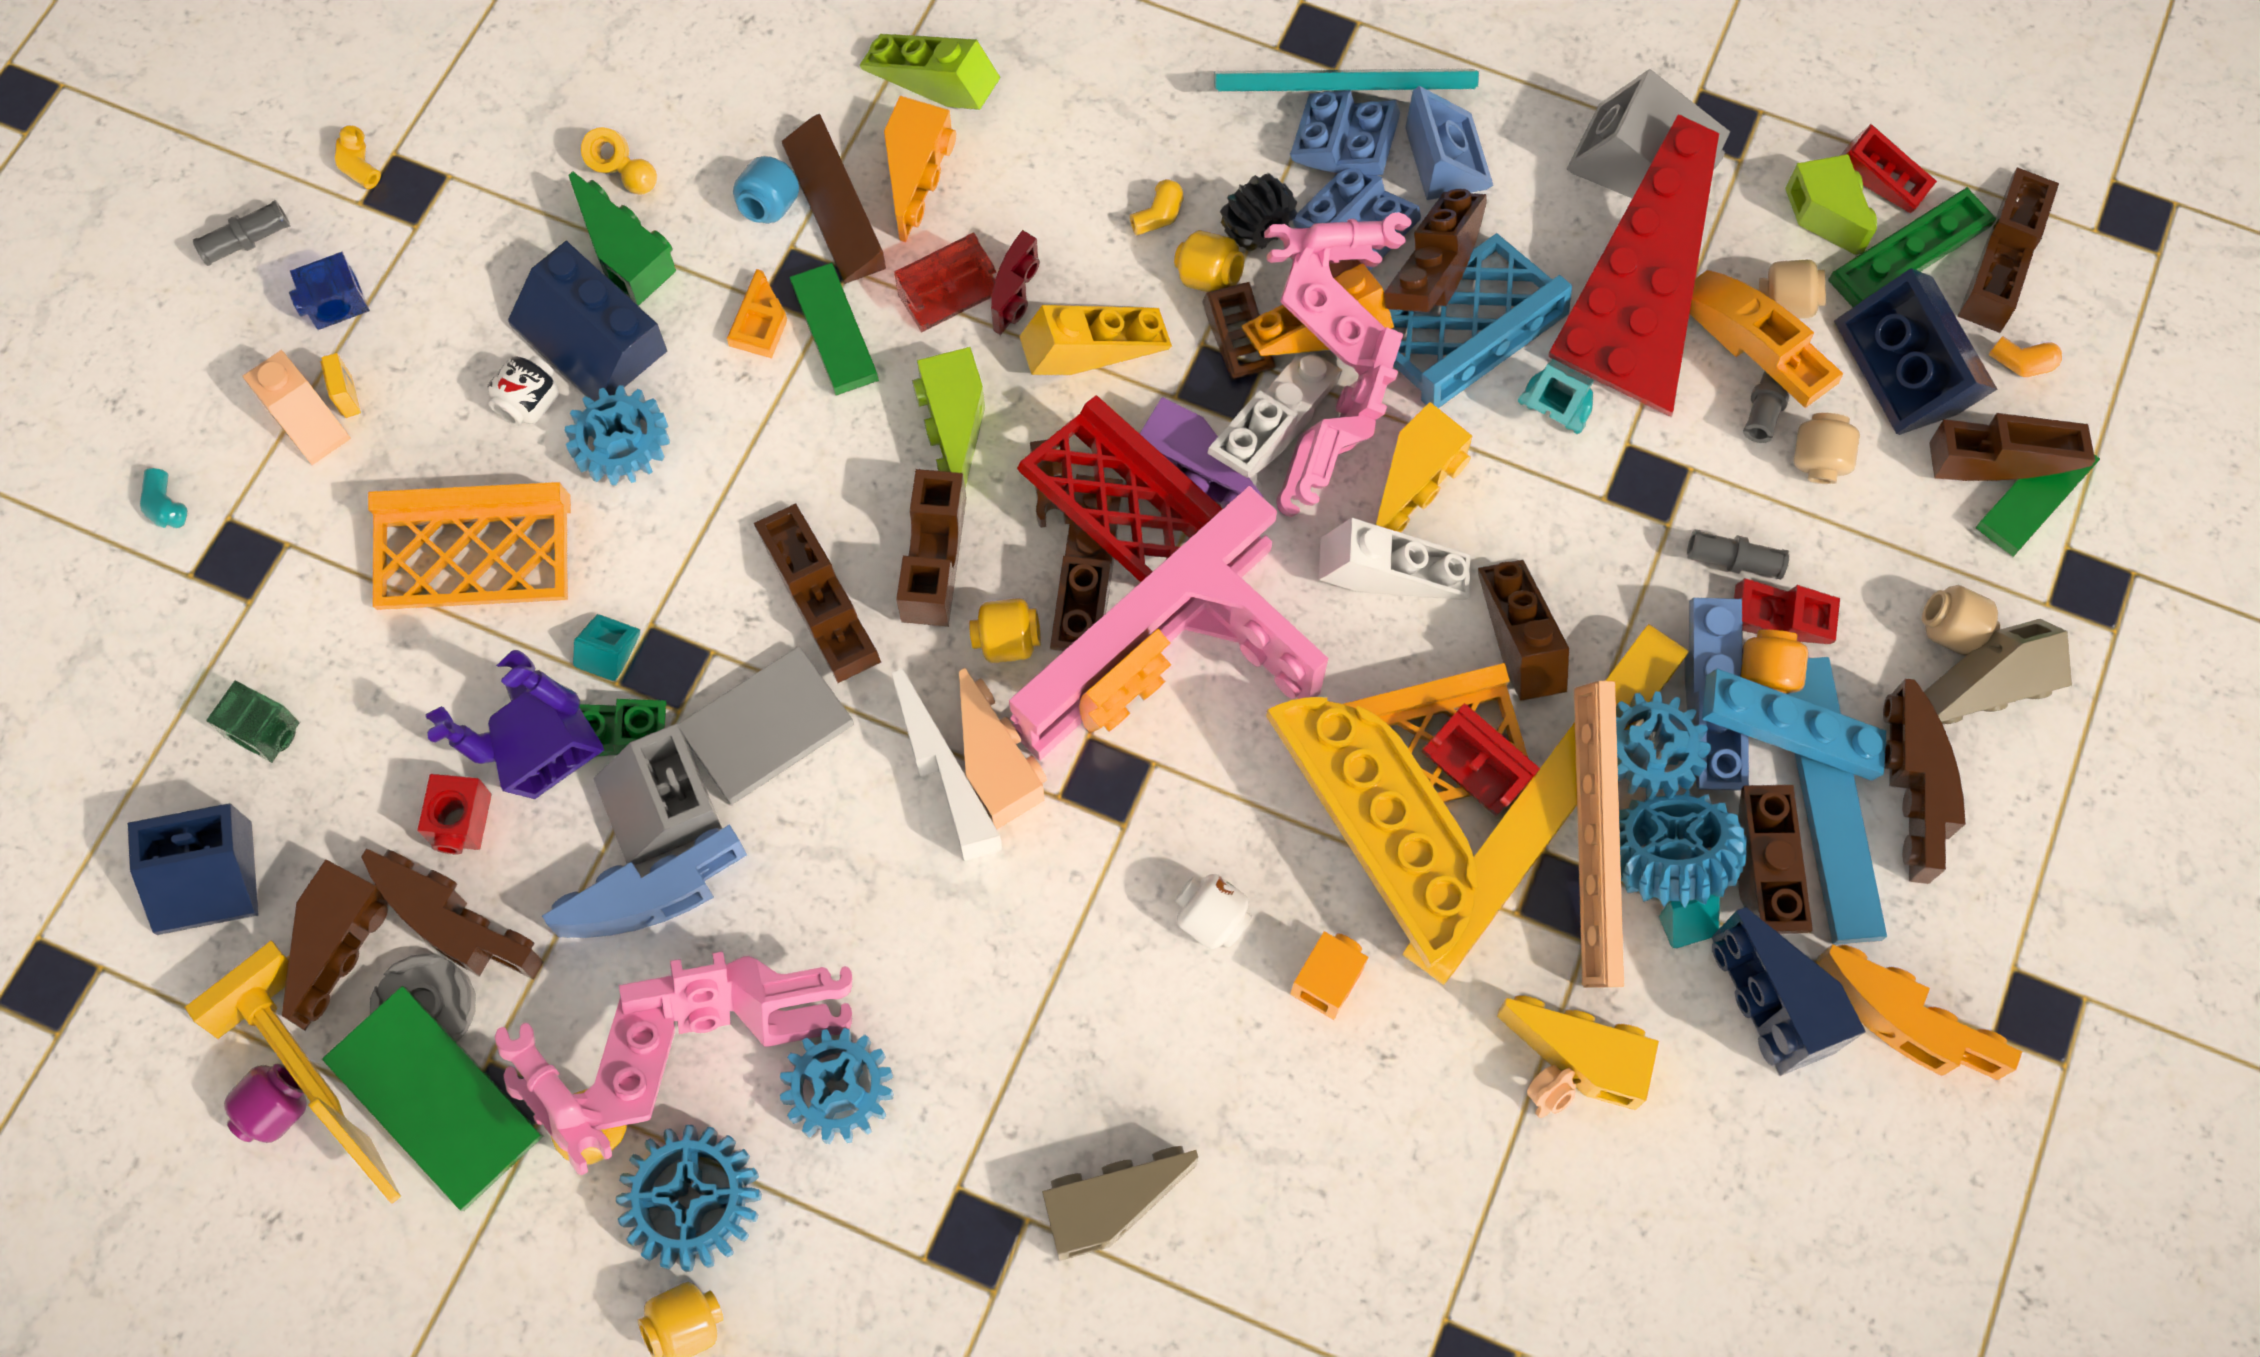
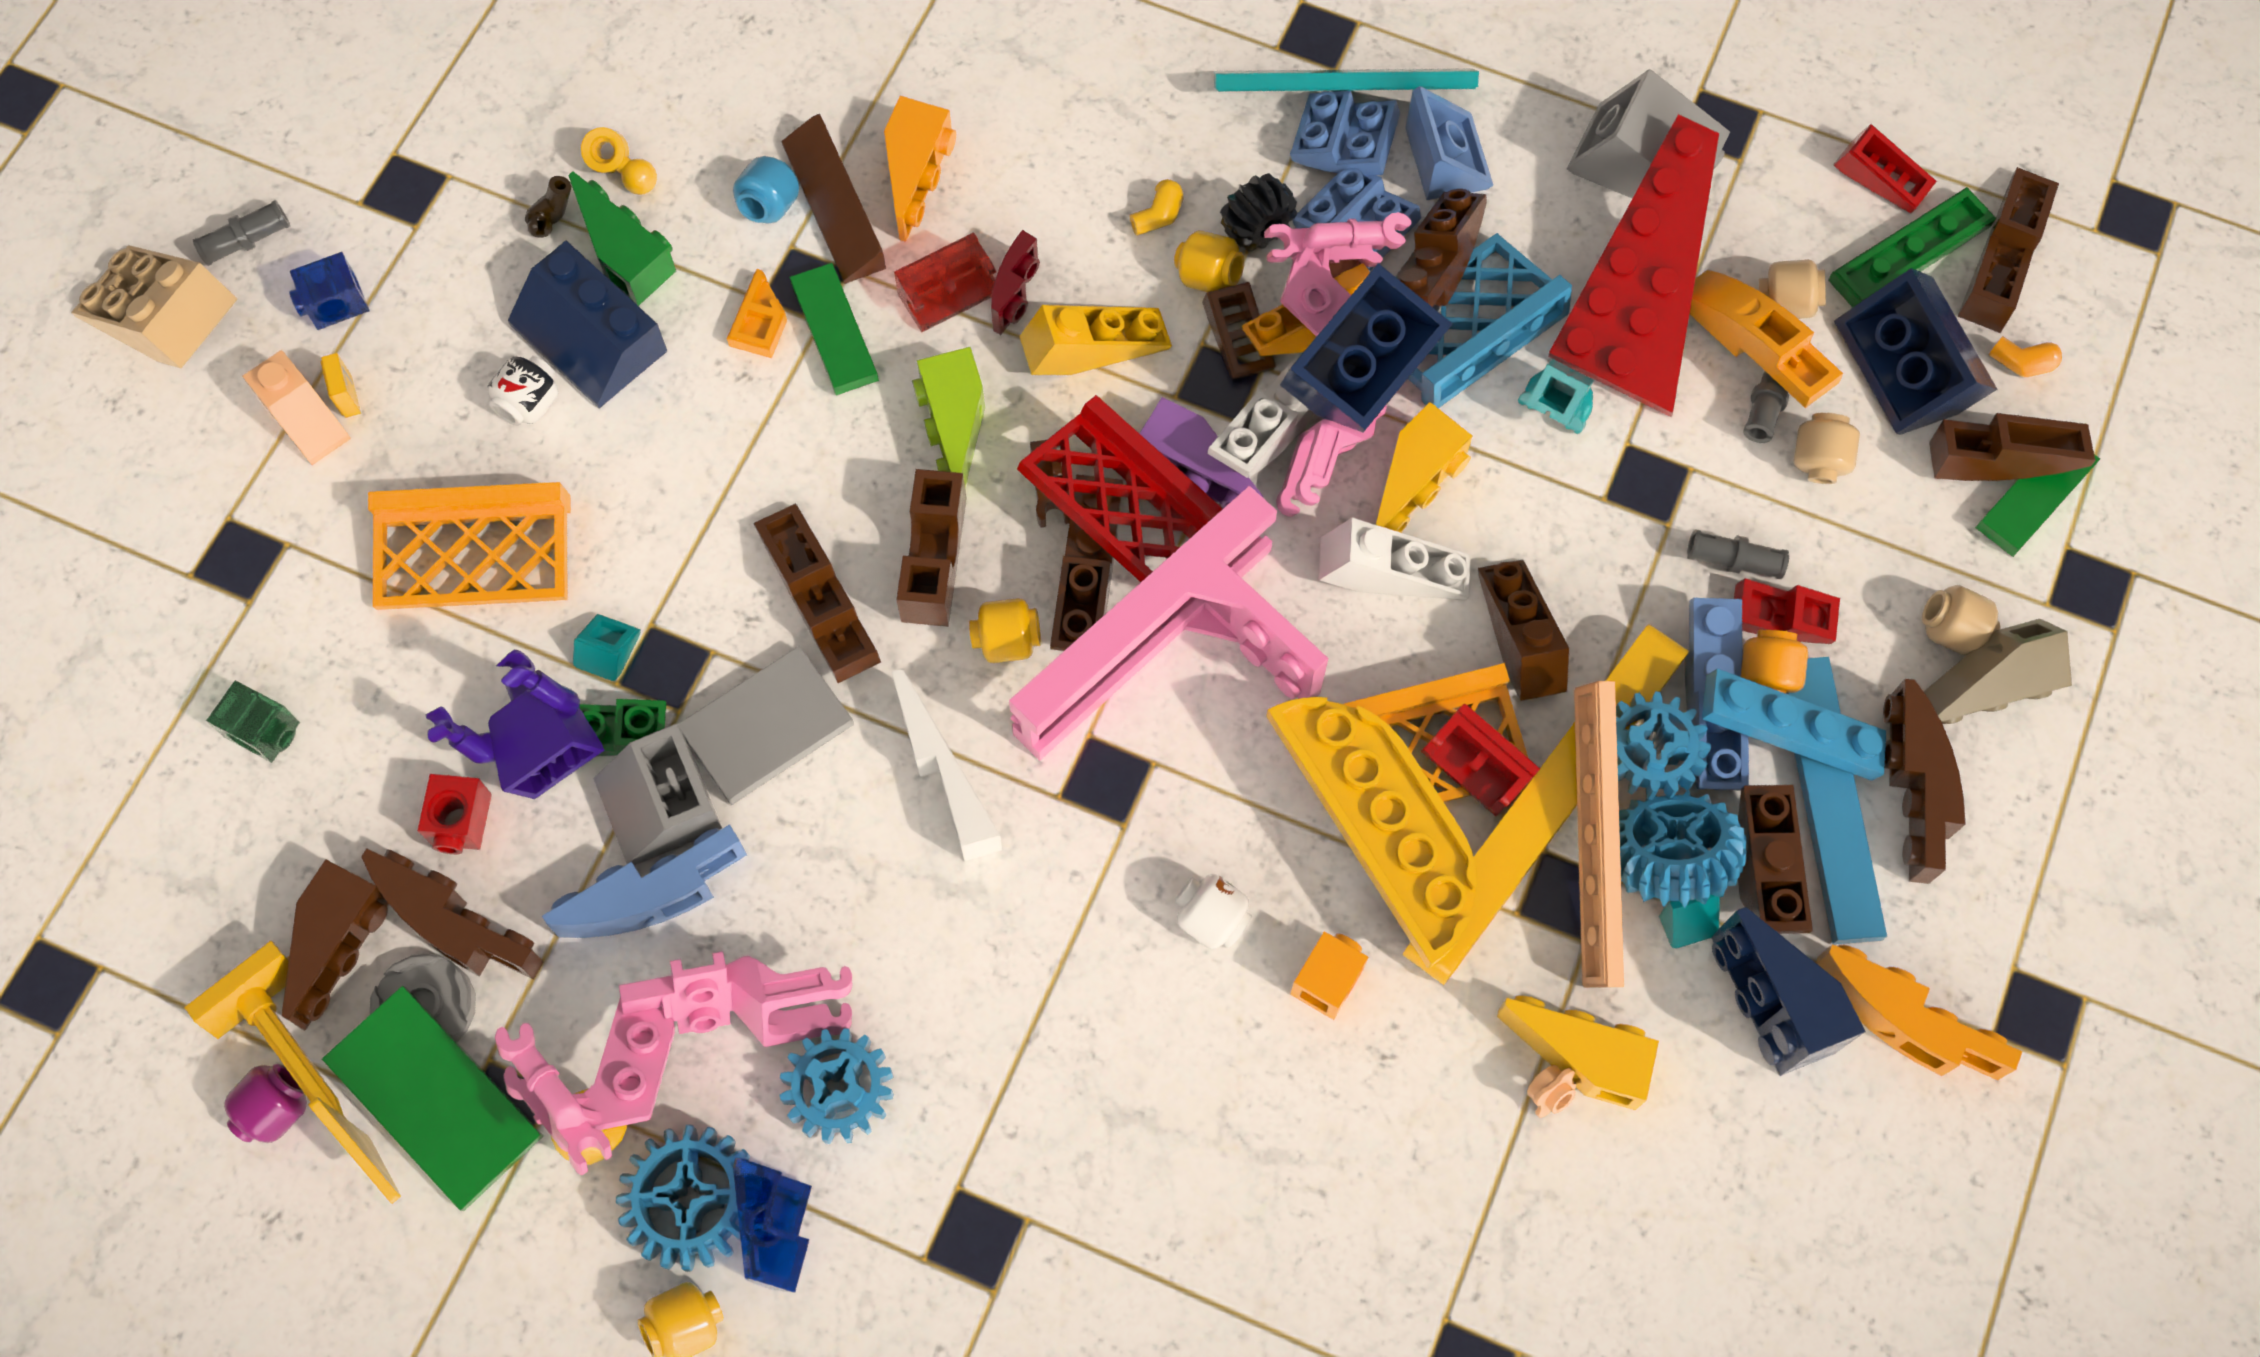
dark blue slope [127,803,258,935] -> none
teal arm [140,468,187,528] -> none
yellow arm [335,125,381,189] -> none
dark azure gear [564,385,670,486] -> none
lime slope [859,34,1001,110] -> none
light nougat slope [959,668,1047,829] -> none
dark tan slope [1042,1146,1198,1261] -> none
light orange slope [1079,629,1171,733] -> none
lime slope [1785,154,1877,255] -> none
none -> tan slope [71,245,238,368]
none -> dark brown arm [525,176,572,238]
none -> clear blue slope [733,1158,812,1293]
none -> dark blue slope [1280,263,1453,433]

